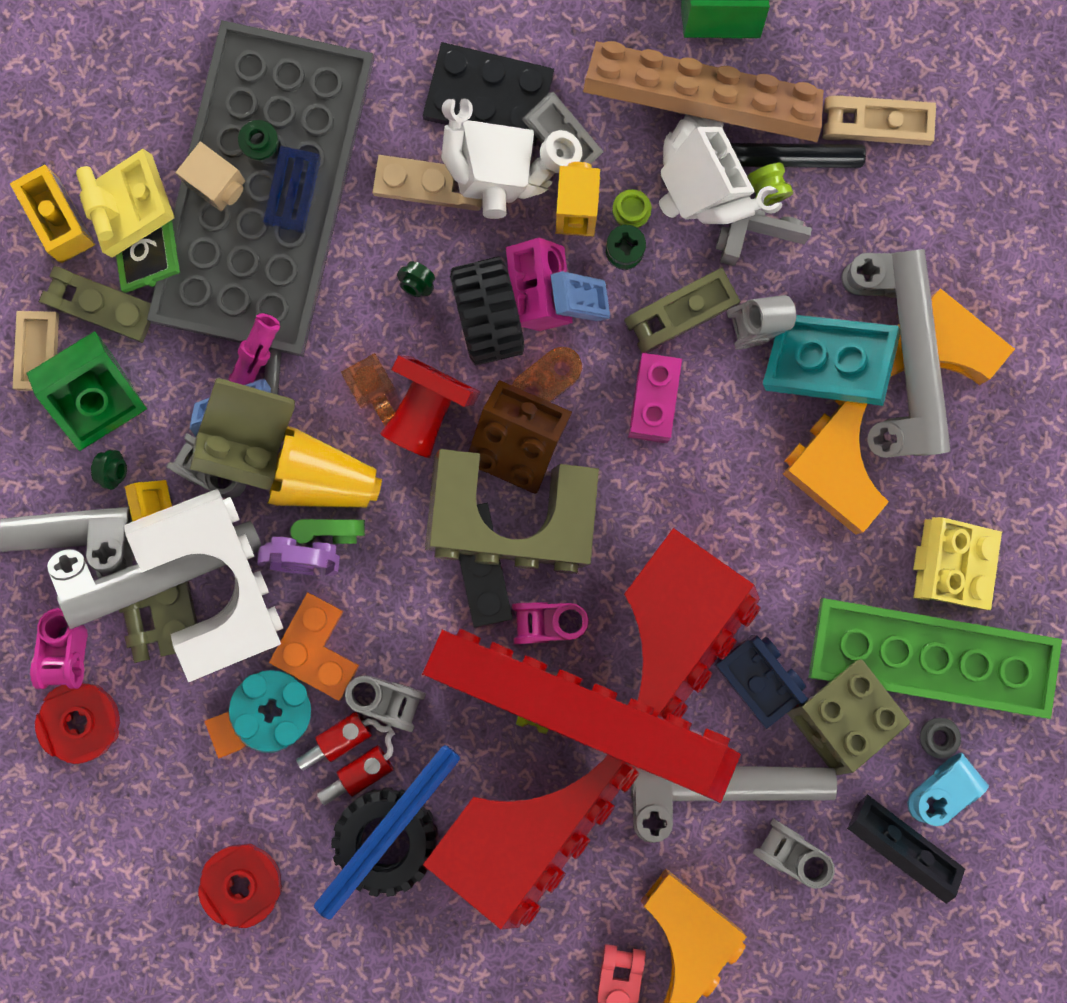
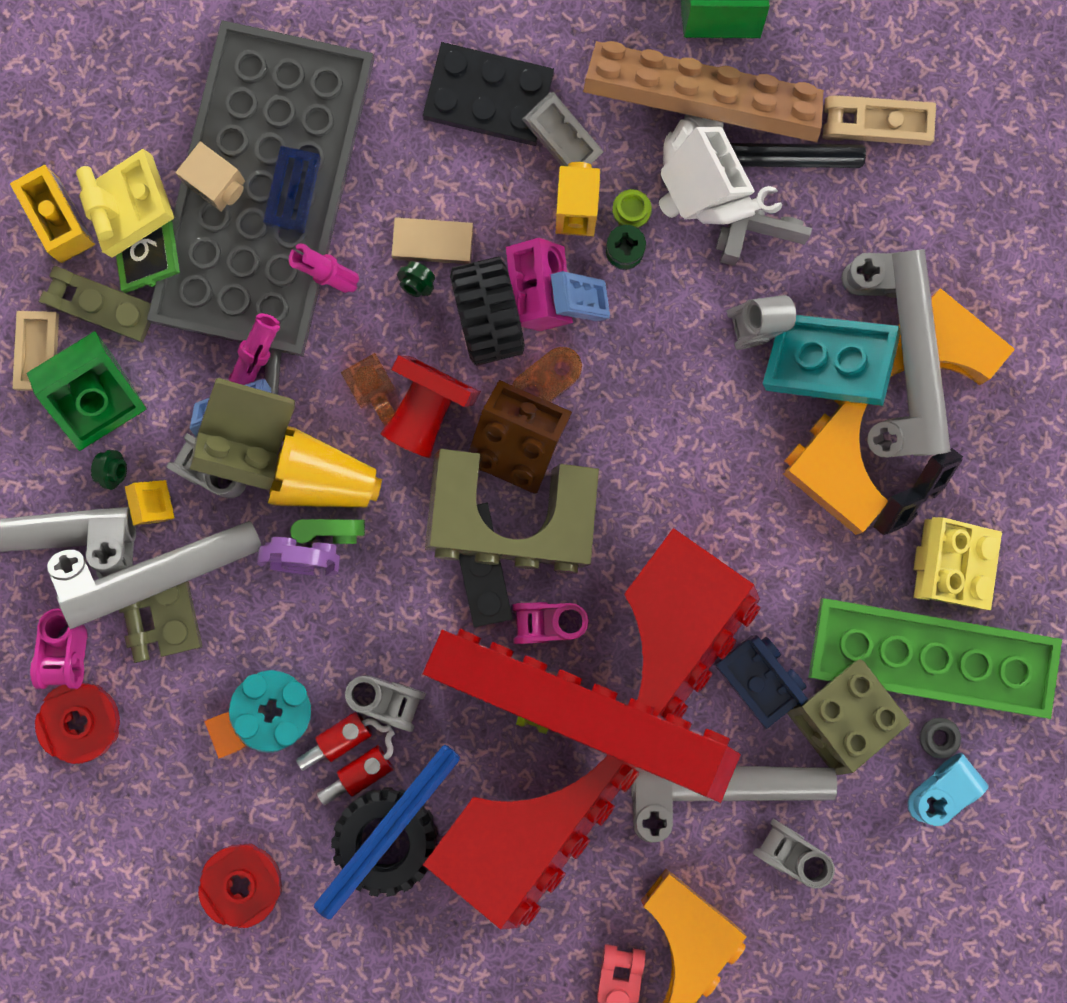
white arch [124,489,284,682] -> none
dark green plate [238,120,279,160] -> none
orange plate [269,592,360,701] -> none
tan plate [373,155,482,211] -> none
white torso [441,99,582,219] -> none
olive plate [624,267,741,353] -> none
dark pink brick [628,353,682,443] -> none
lime wheel [747,162,794,206] -> none
black plate [847,794,965,904] -> none
none -> dark pink axle [289,243,359,293]
none -> tan tile [392,218,473,264]
none -> black tile [873,448,963,535]

